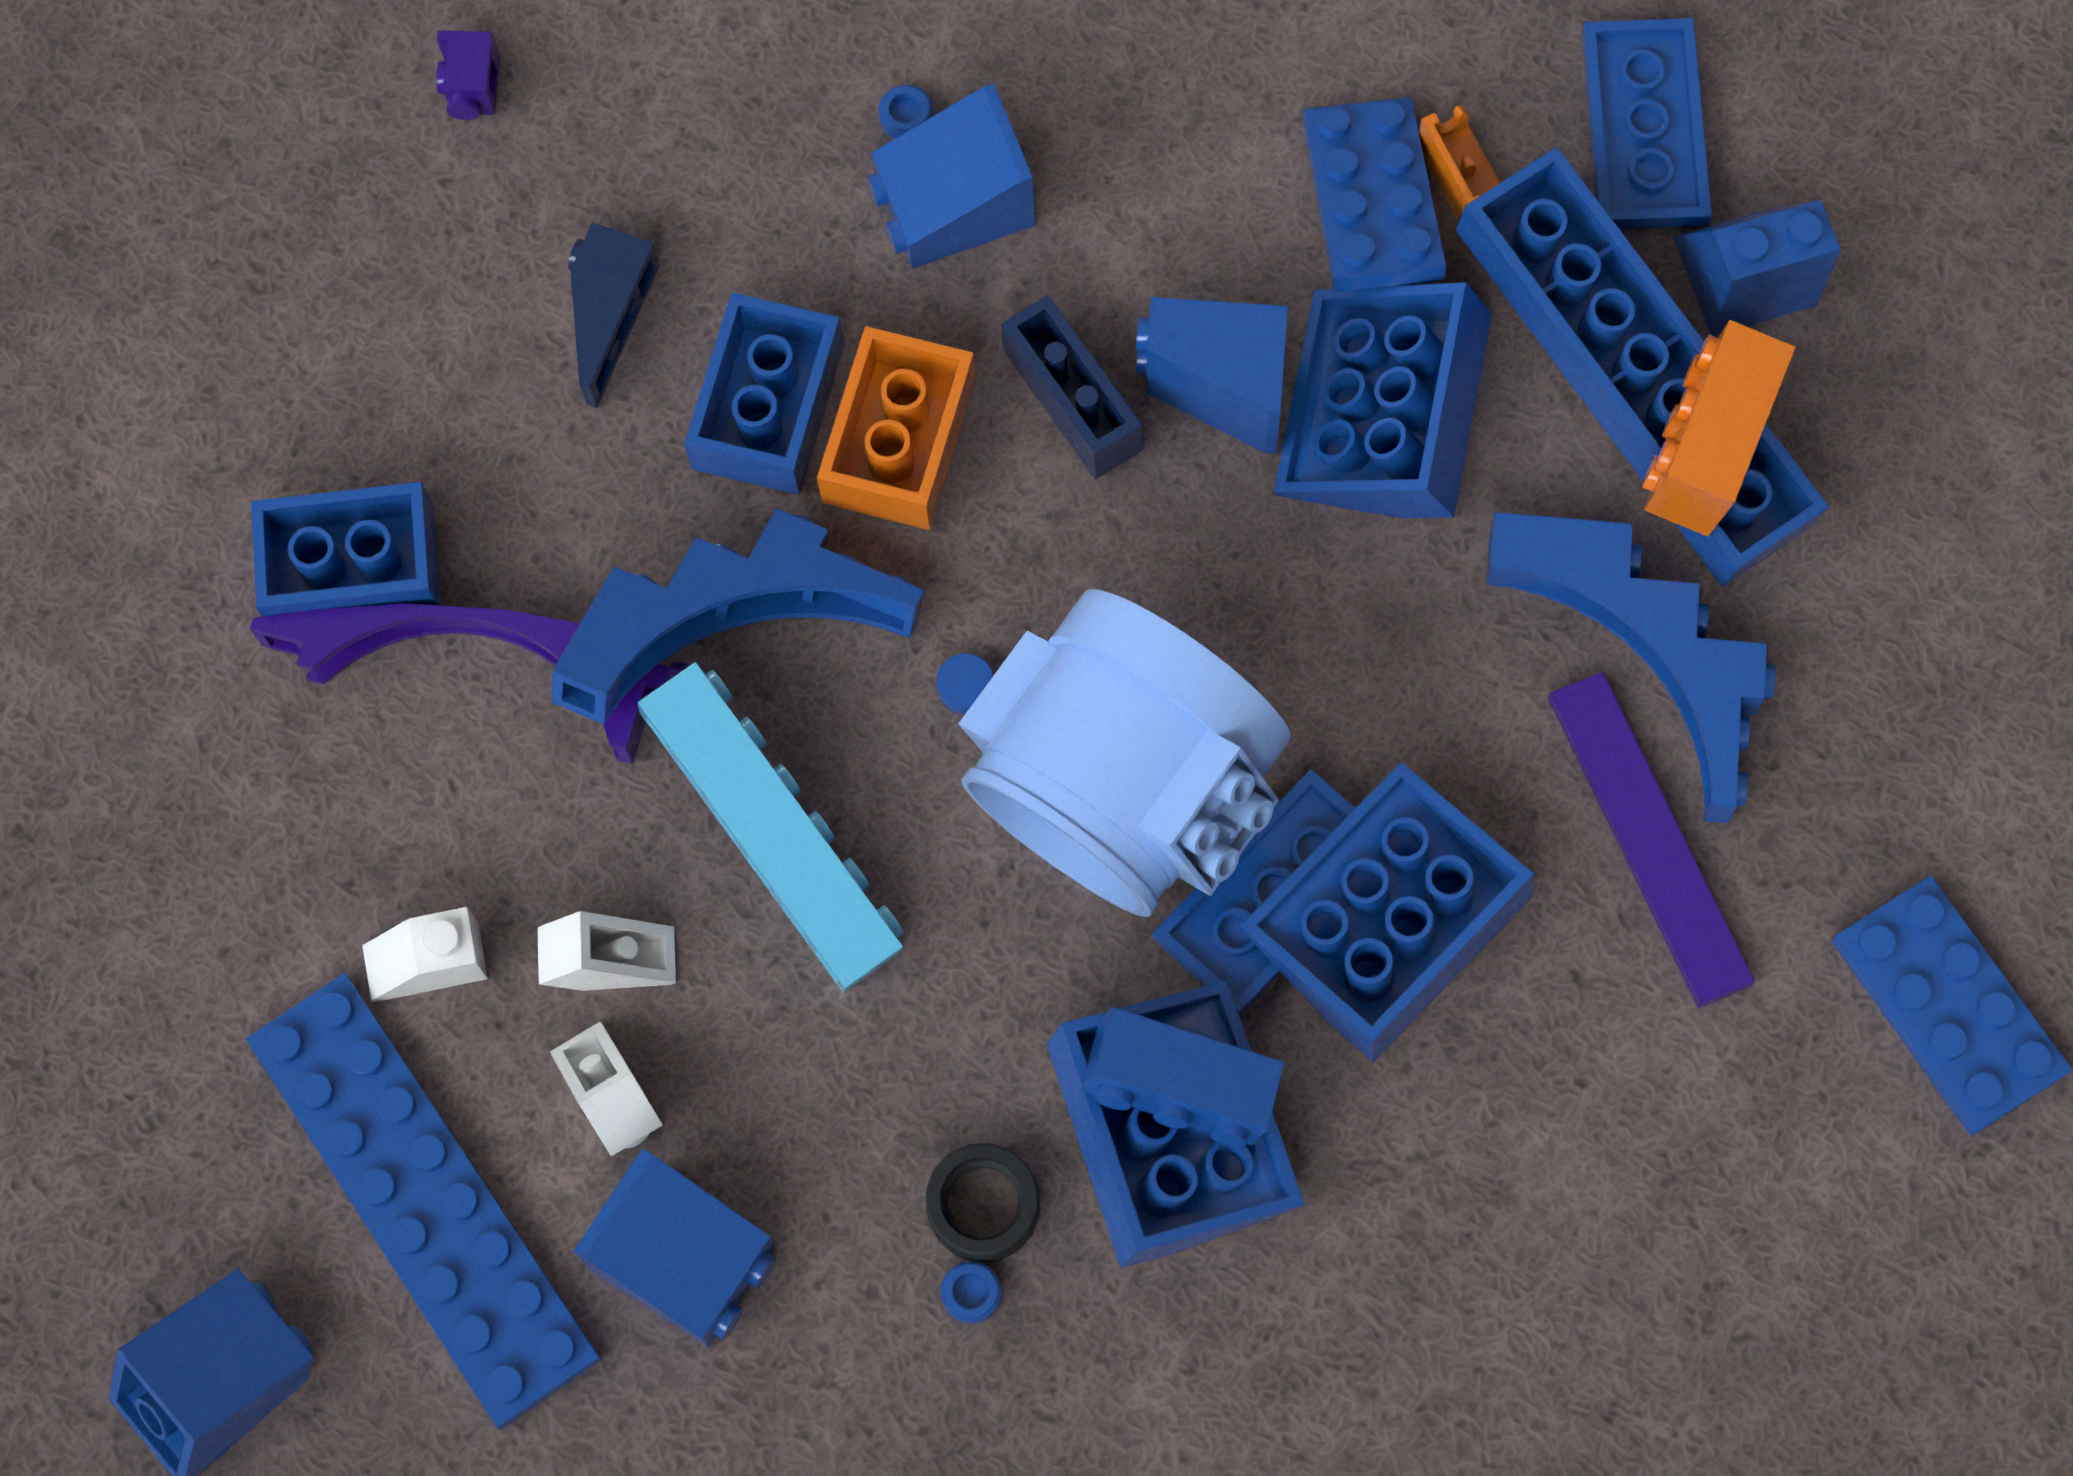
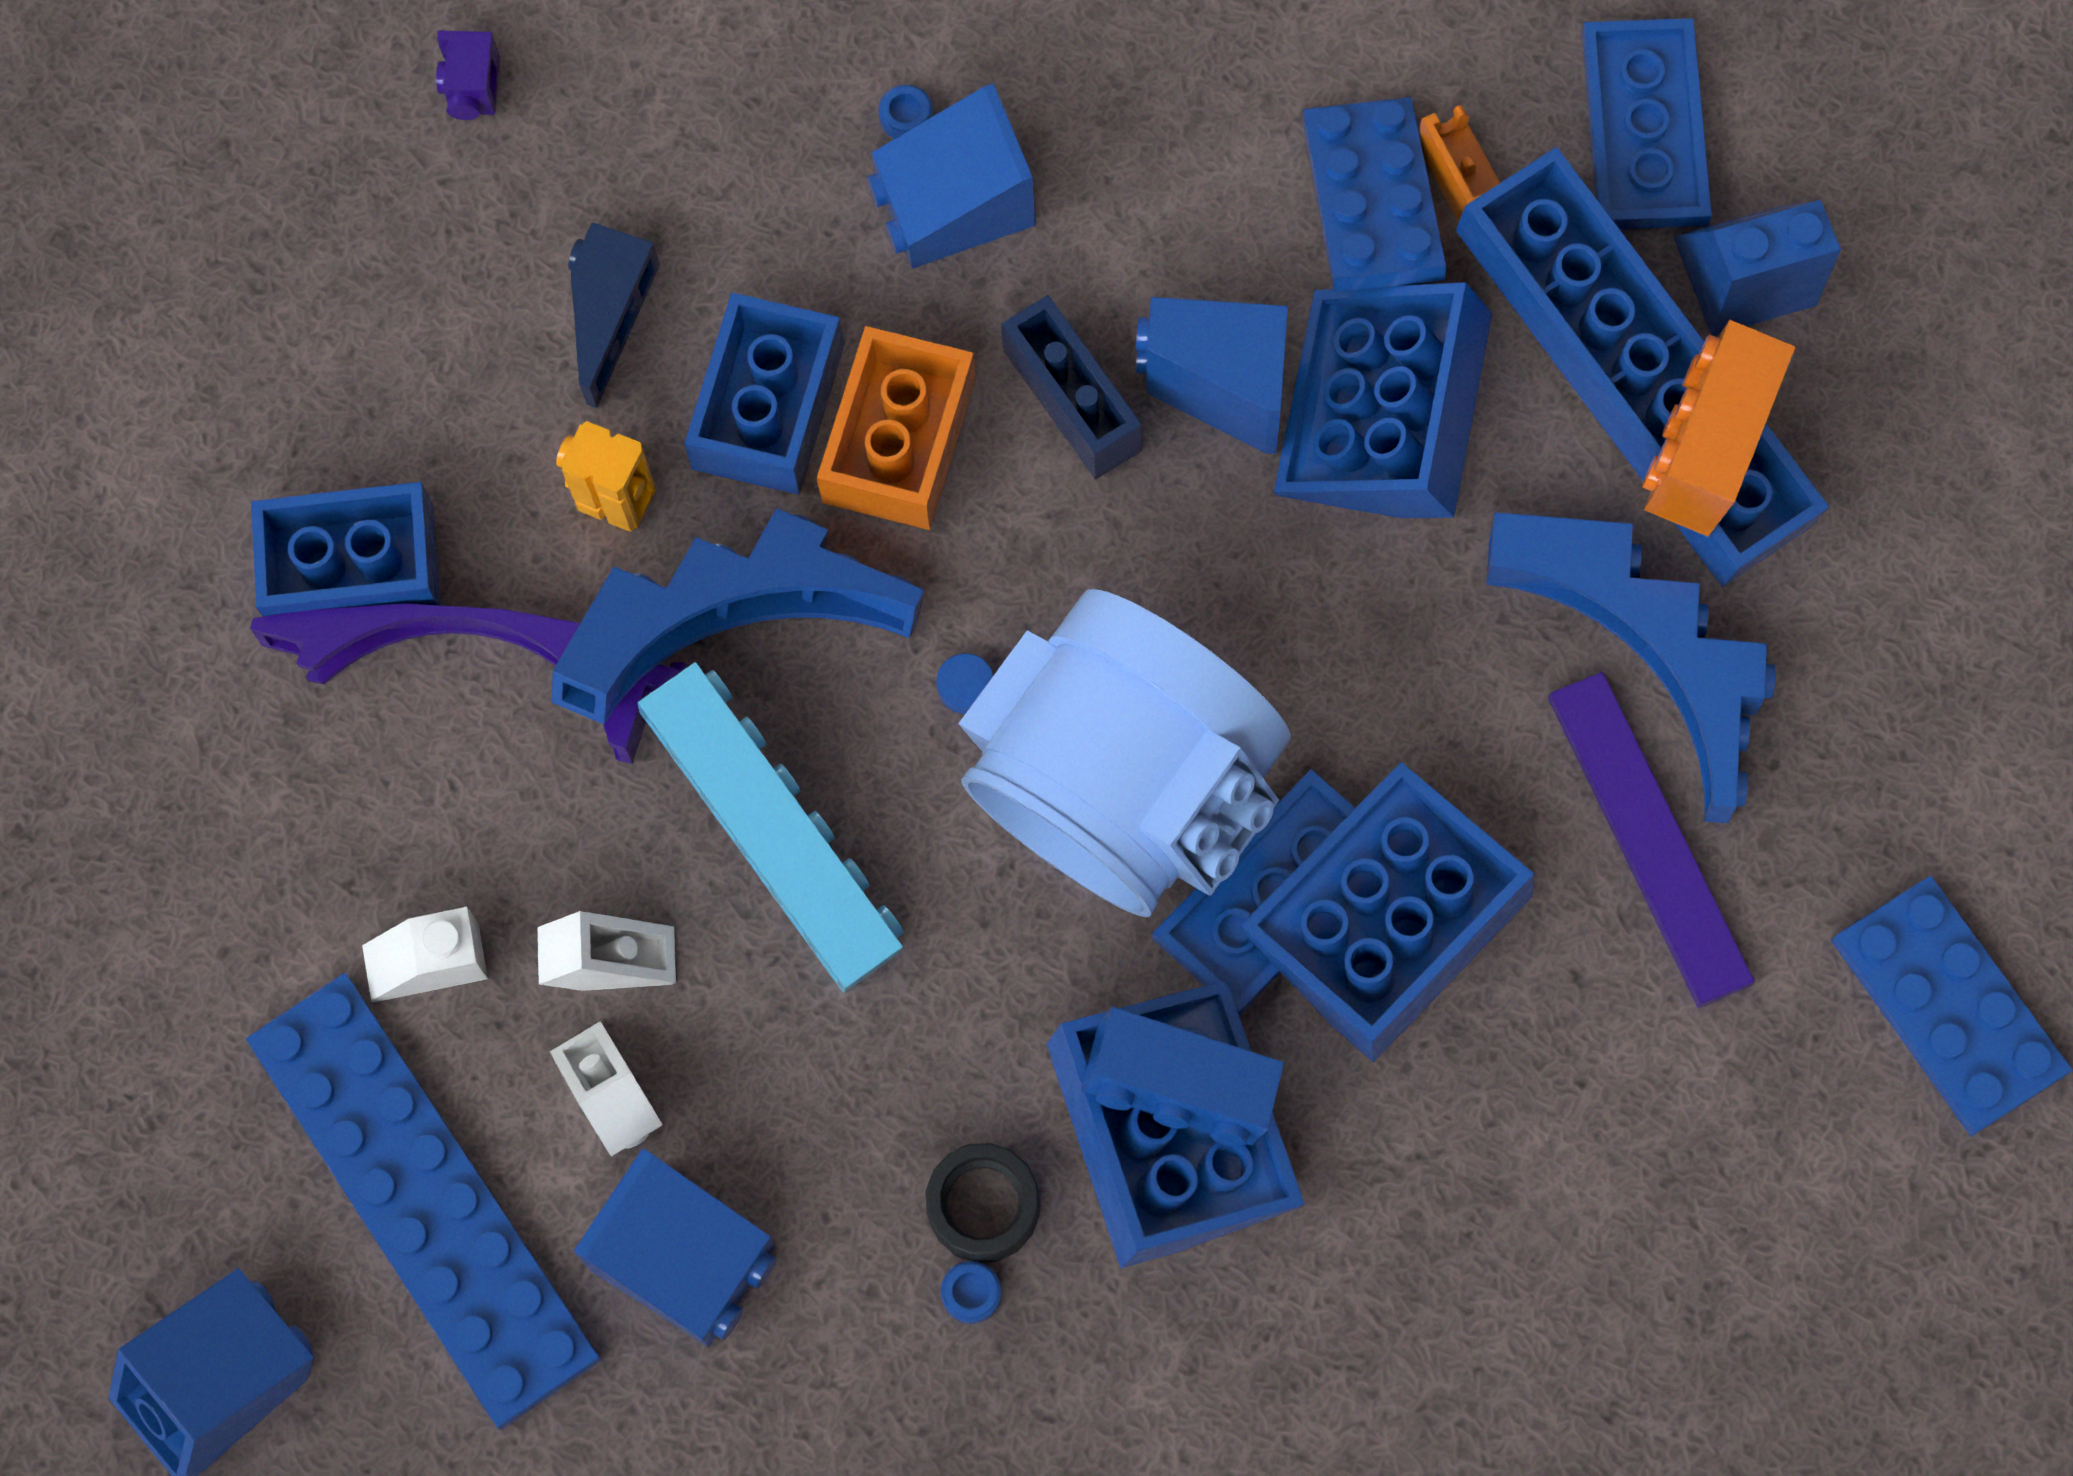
none -> light orange brick [556,421,656,532]

